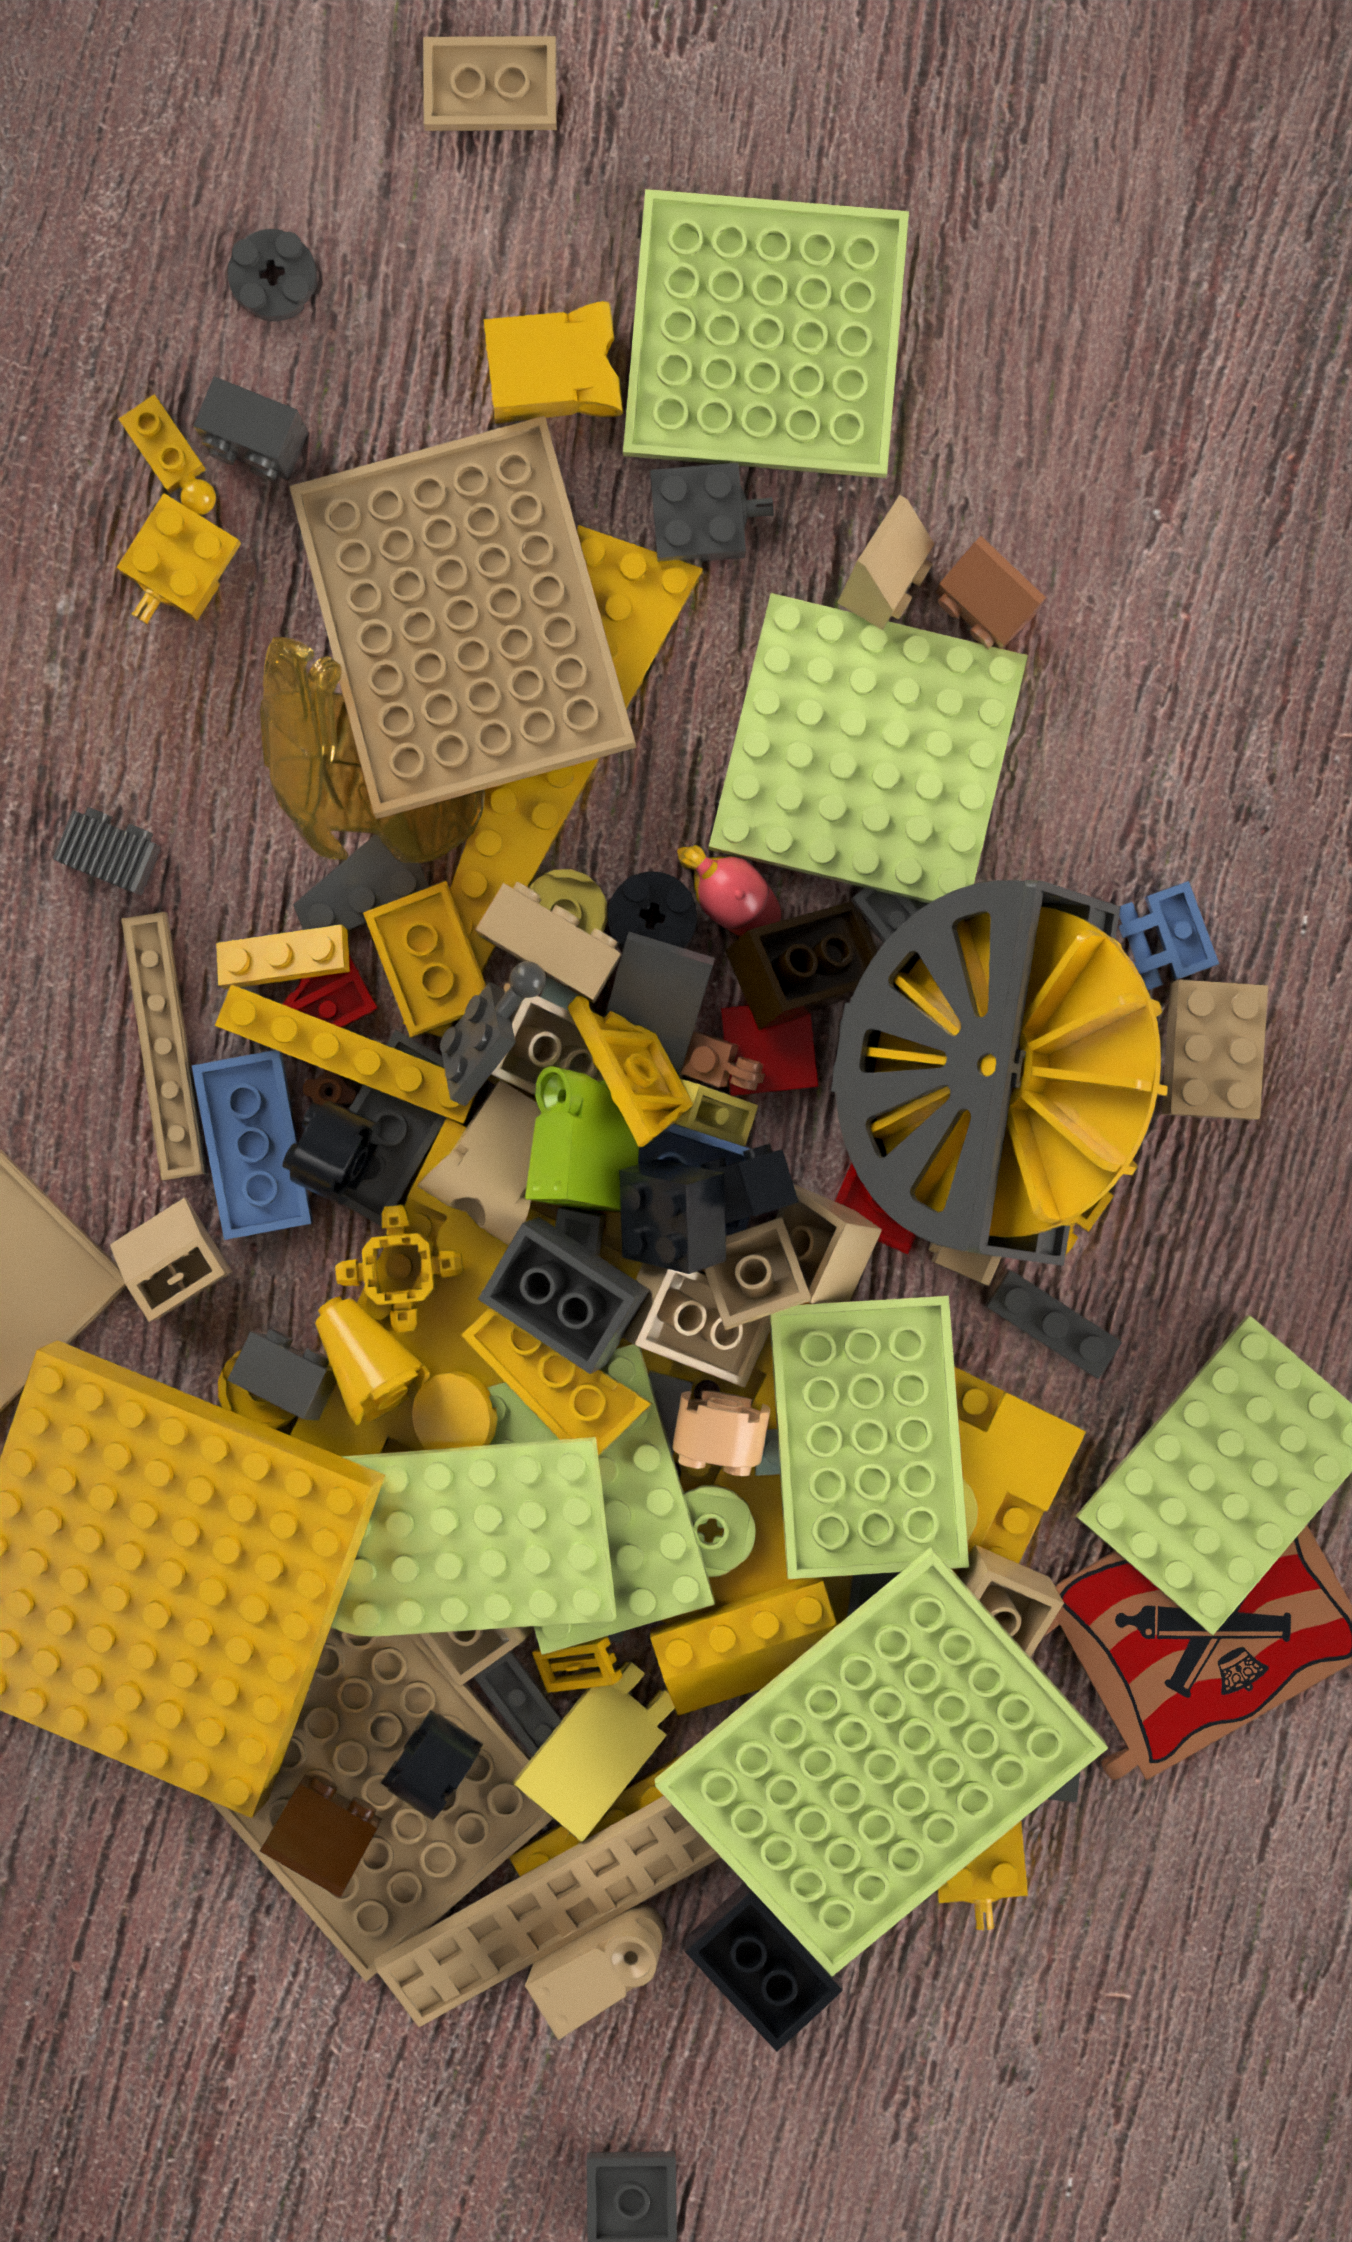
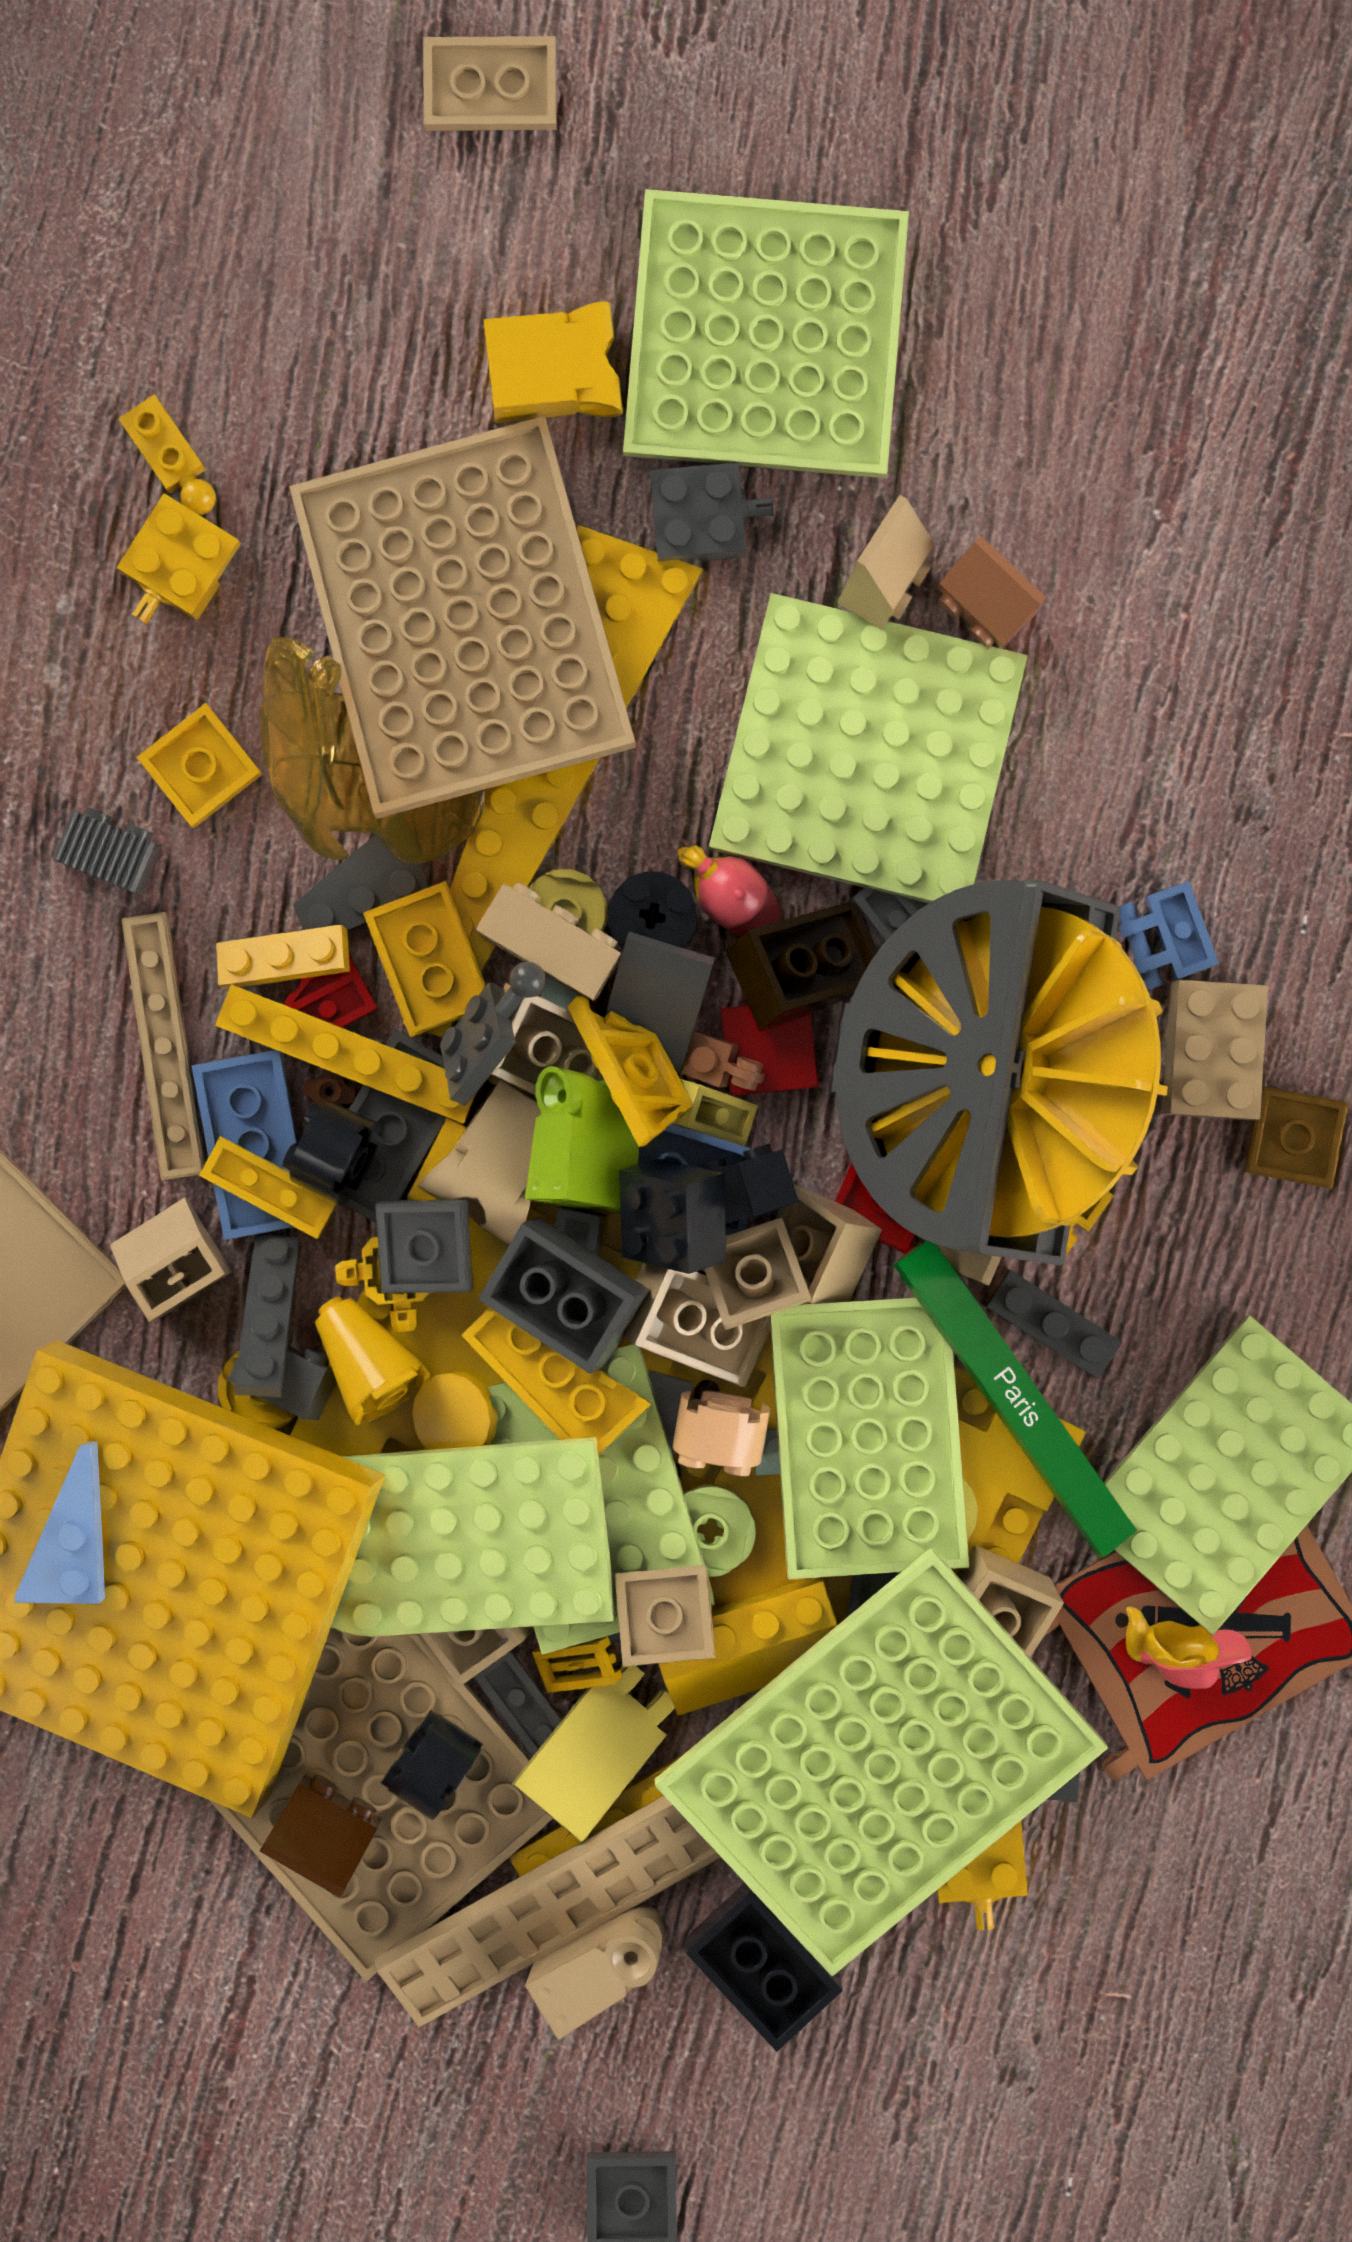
dark grey brick [193,376,308,481] -> none
dark grey plate [228,229,318,321] -> none
none -> light blue wing [15,1442,105,1604]
none -> yellow plate [136,703,263,828]
none -> yellow plate [199,1136,338,1239]
none -> dark grey plate [234,1234,301,1397]
none -> dark grey tile [375,1199,473,1293]
none -> tan plate [615,1565,716,1667]
none -> green tile [892,1240,1137,1558]
none -> yellow hair [1126,1606,1252,1689]
none -> pearl gold tile [1243,1086,1349,1189]

